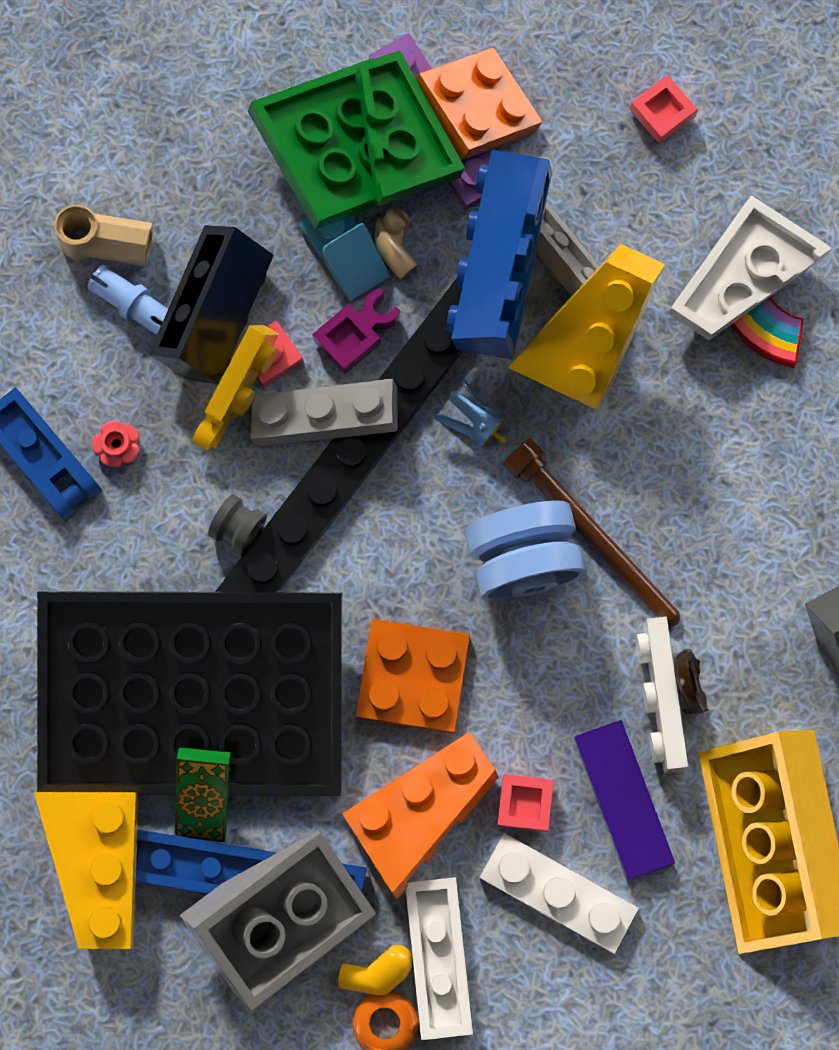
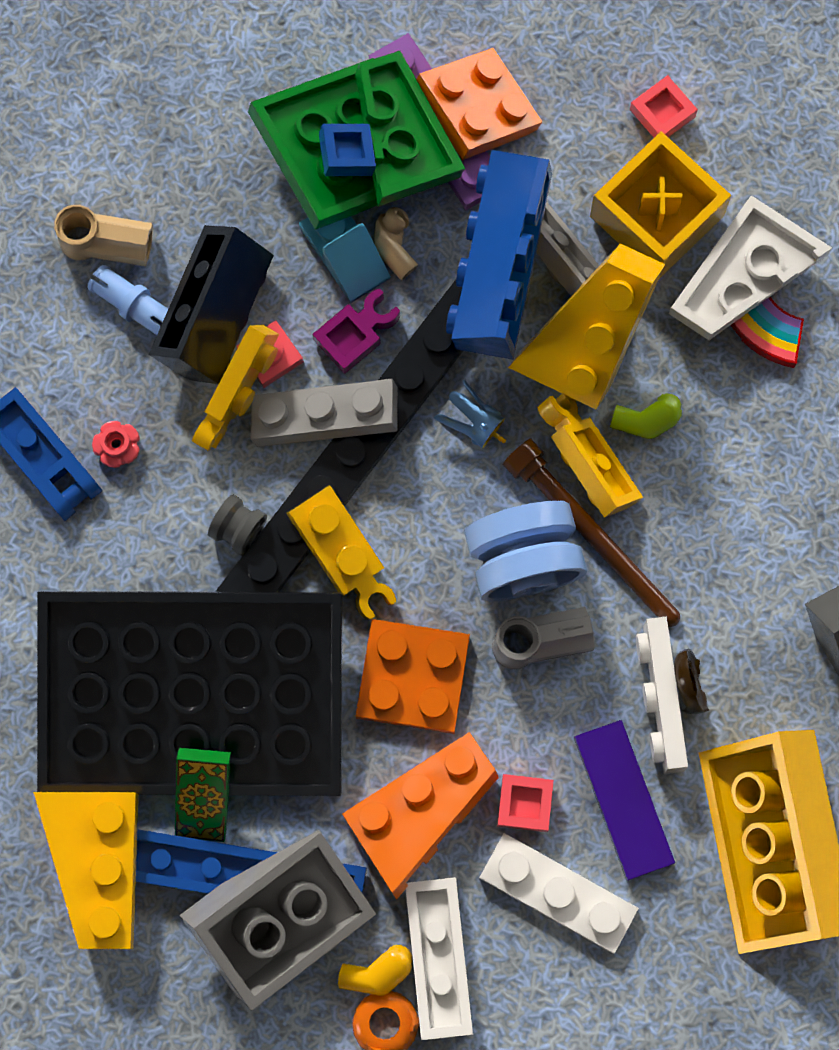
none -> yellow plate [286,485,396,620]
none -> blue plate [319,124,376,176]
none -> light grey piece [492,607,595,669]
none -> yellow plate [537,394,643,518]
none -> yellow brick [590,131,731,279]
none -> lime arm [610,393,682,439]

